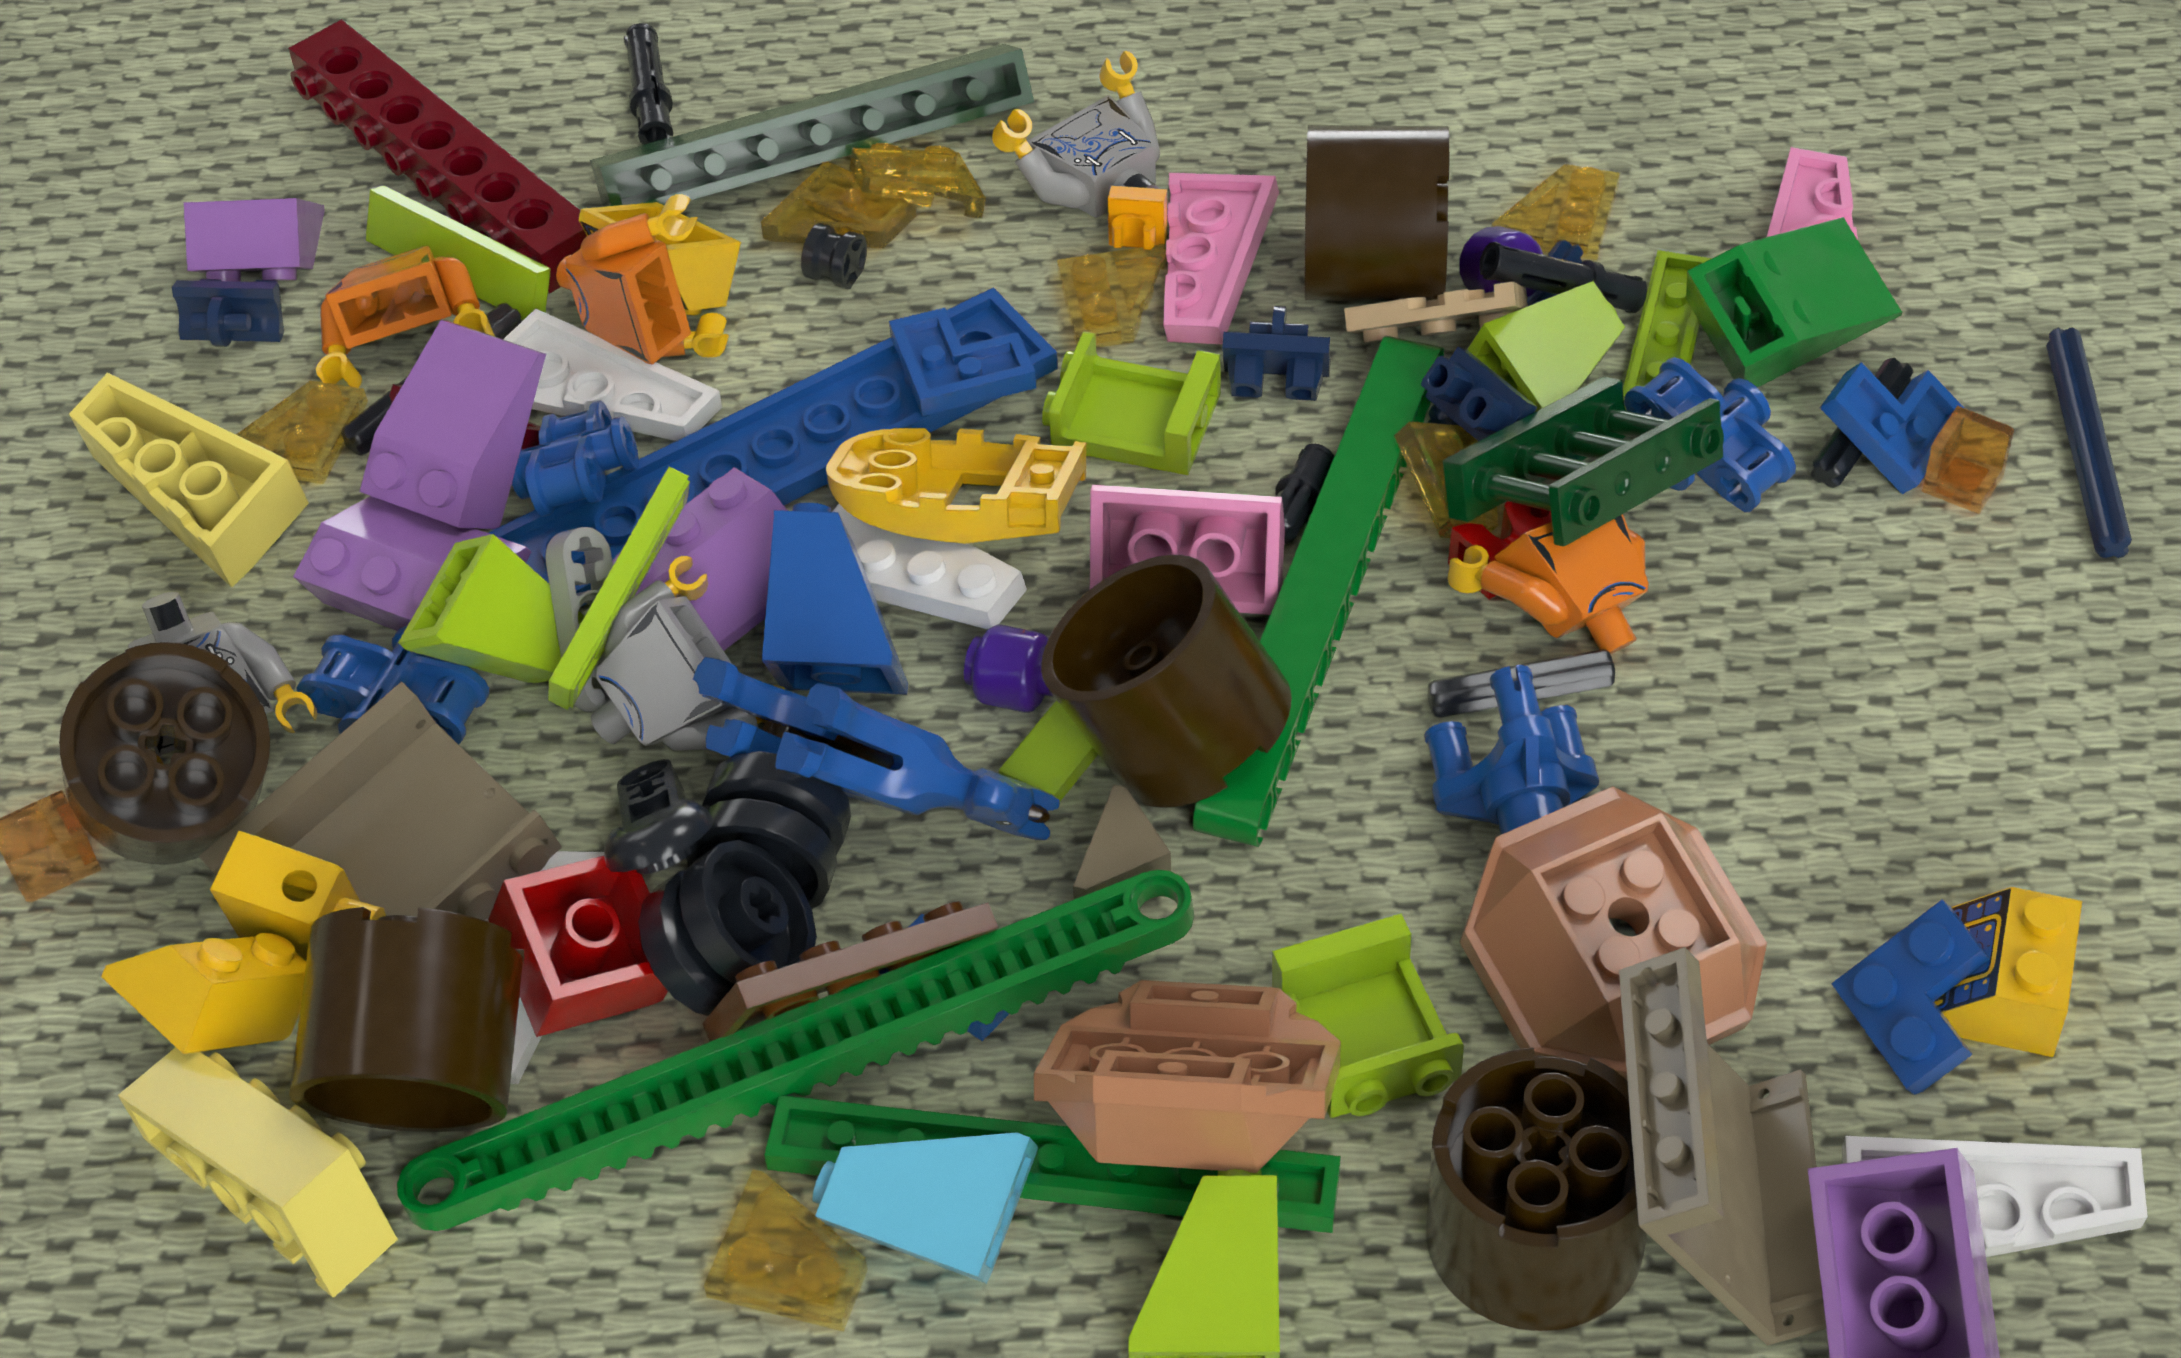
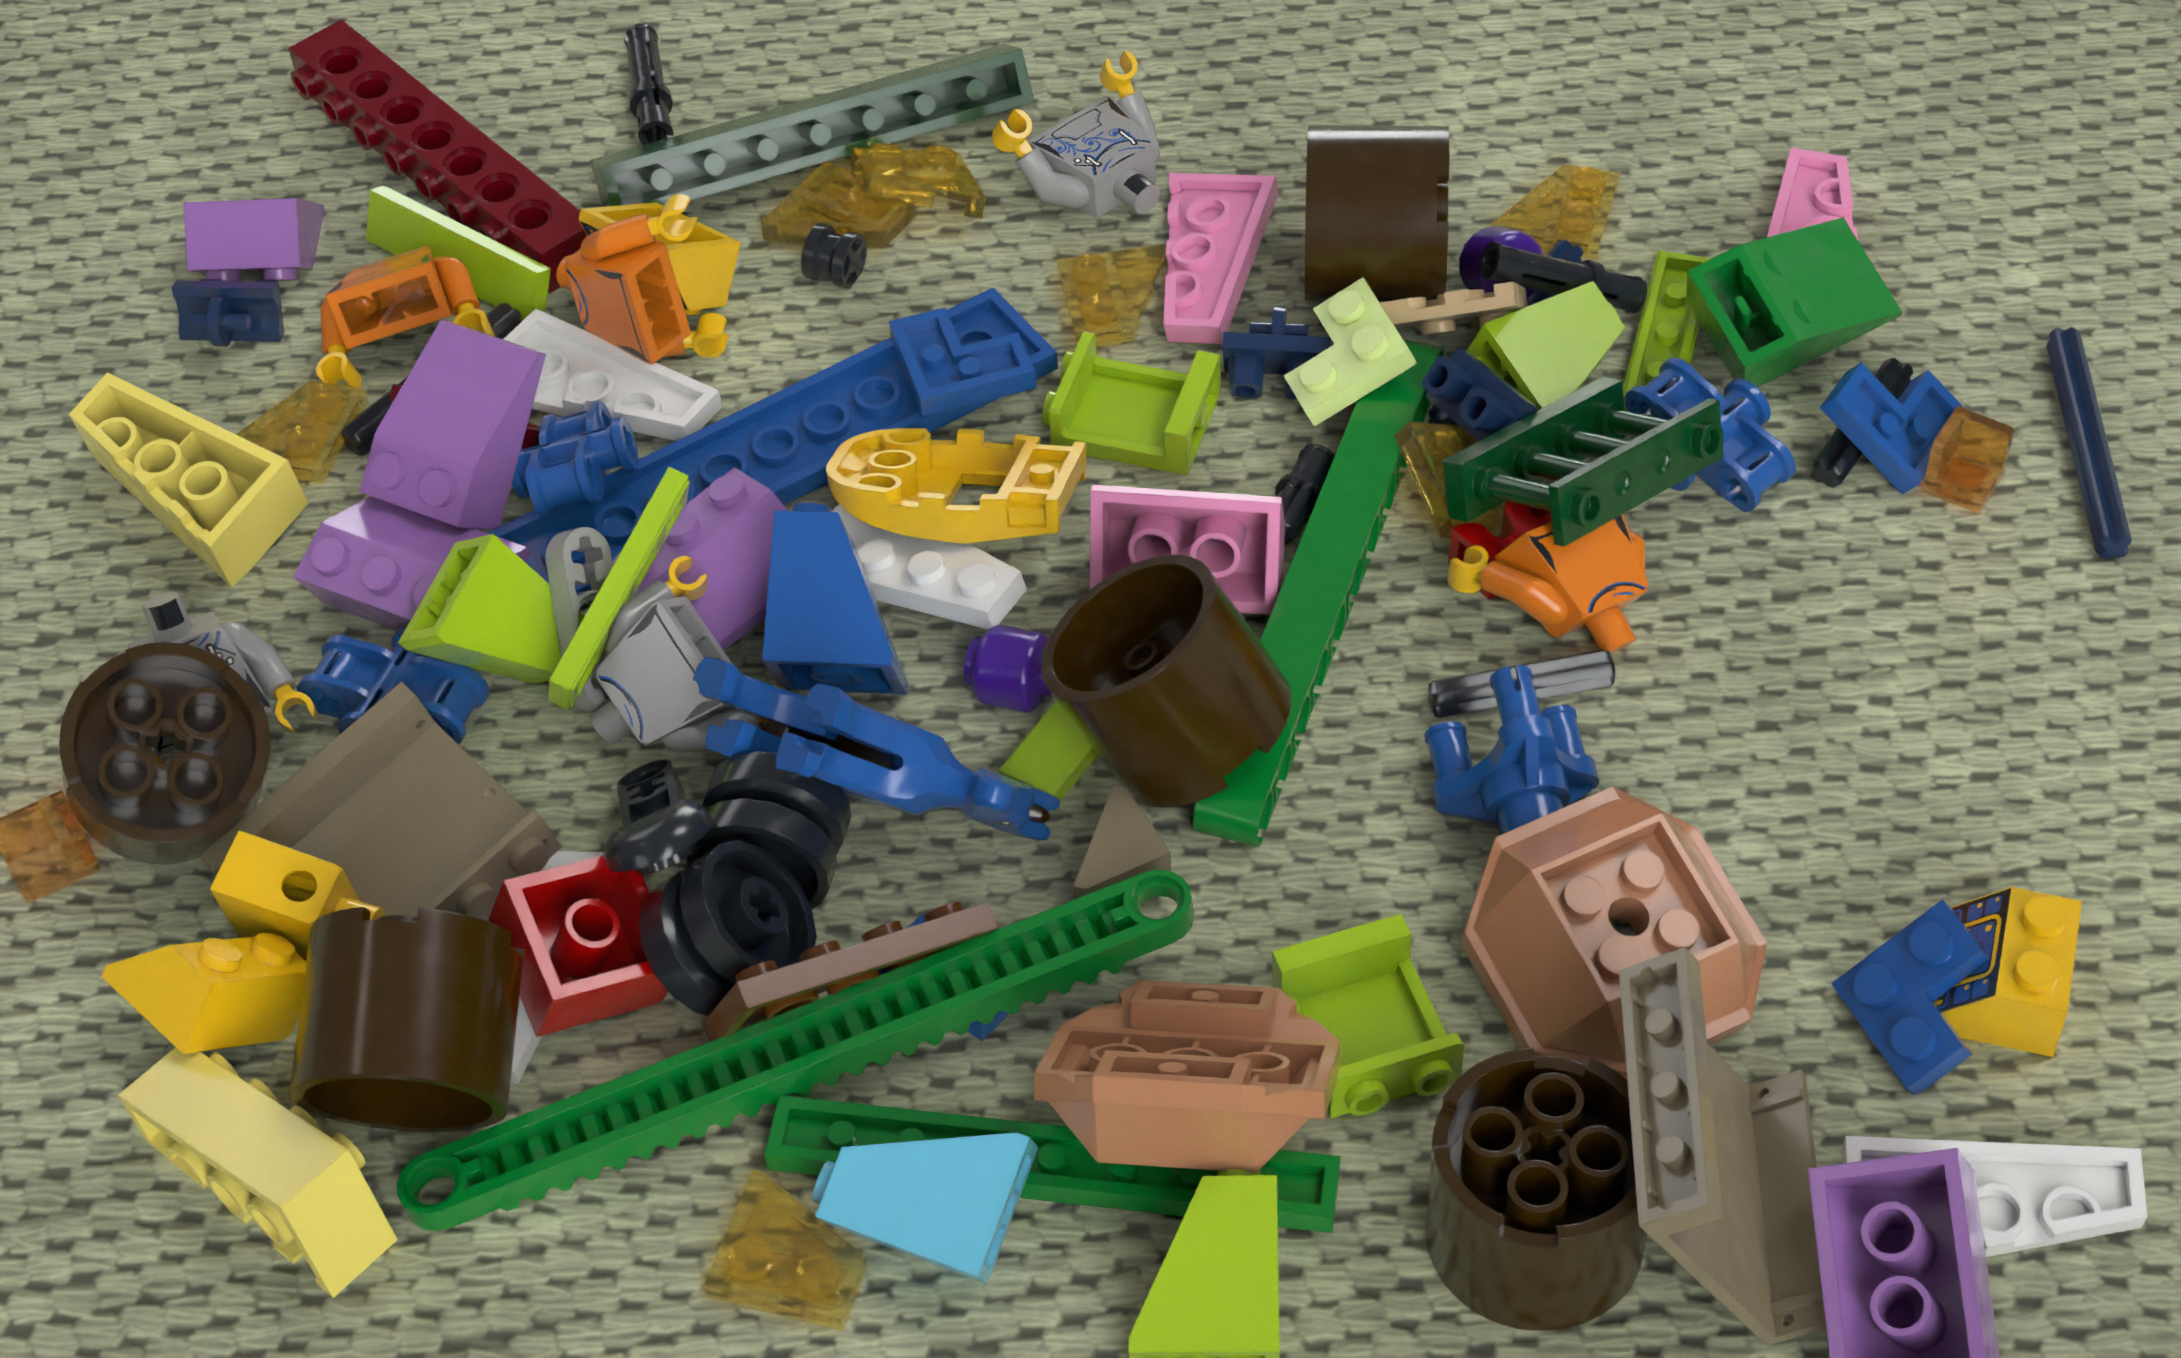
light orange tile [1108,186,1167,250] -> none
none -> yellowish green plate [1284,277,1417,427]

